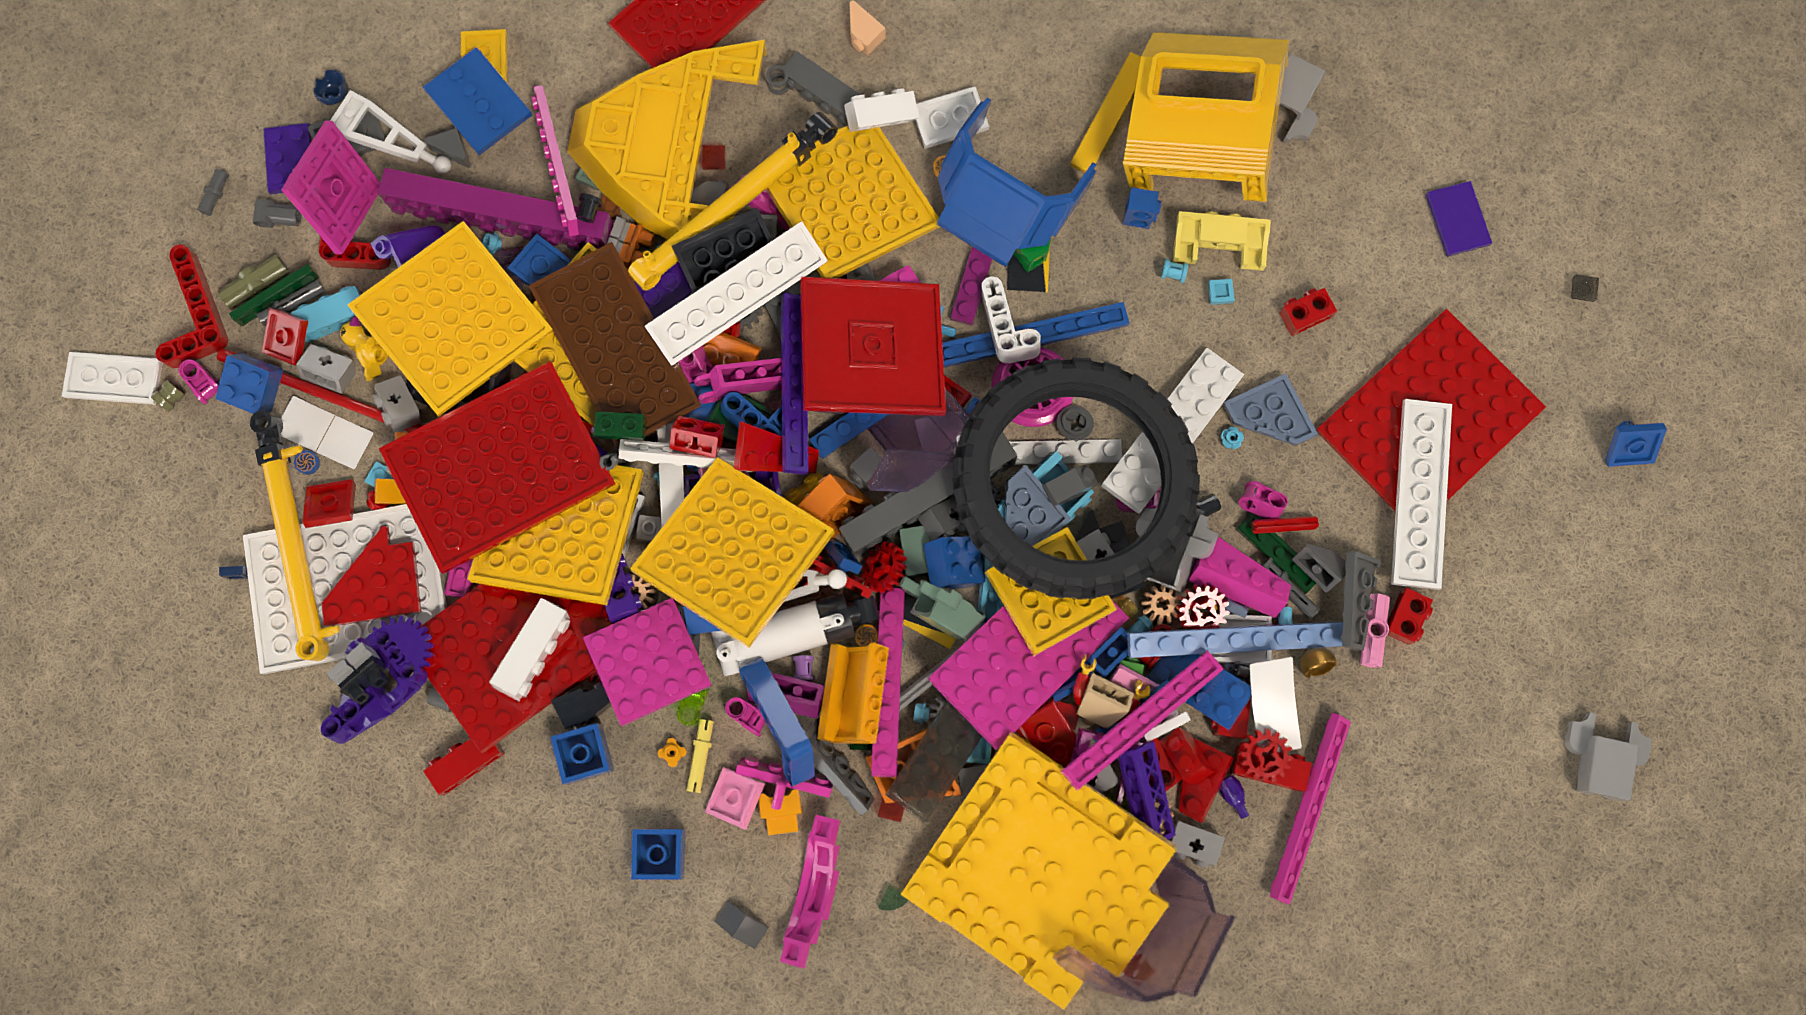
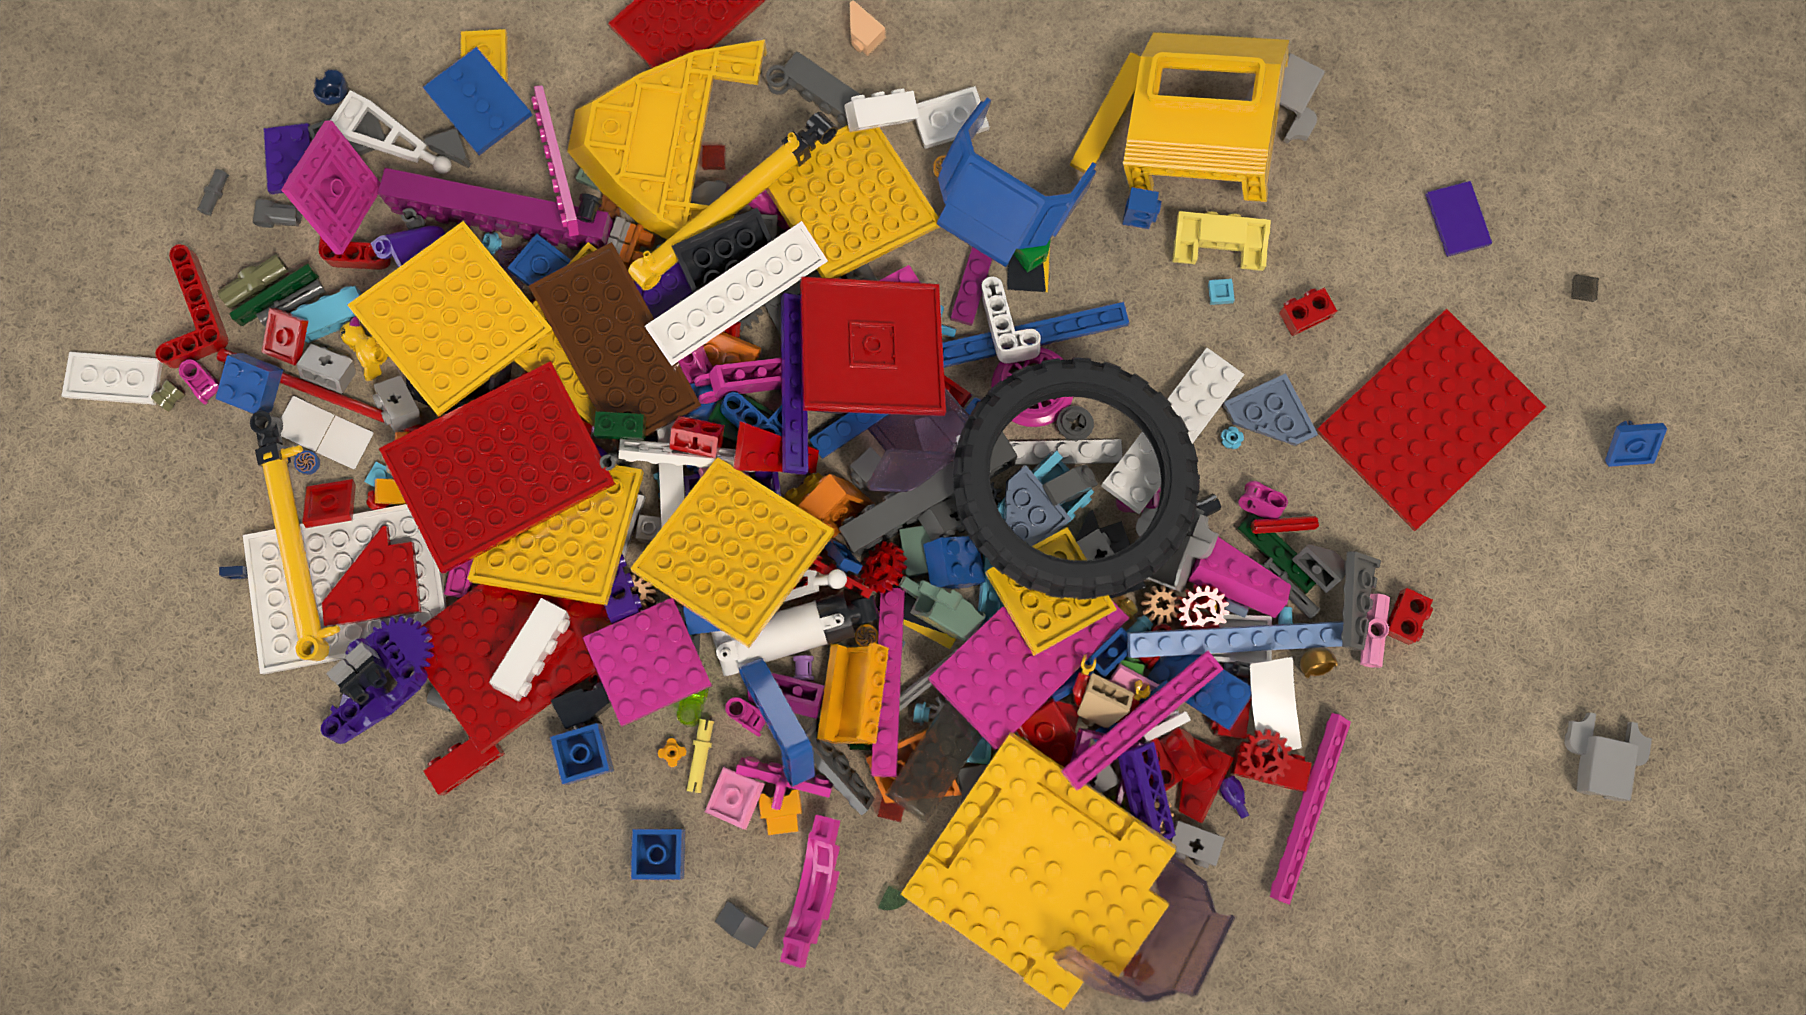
medium azure bush [1161,258,1189,283] -> none
white plate [1391,399,1452,590] -> none
none -> dark grey pin [401,208,426,230]

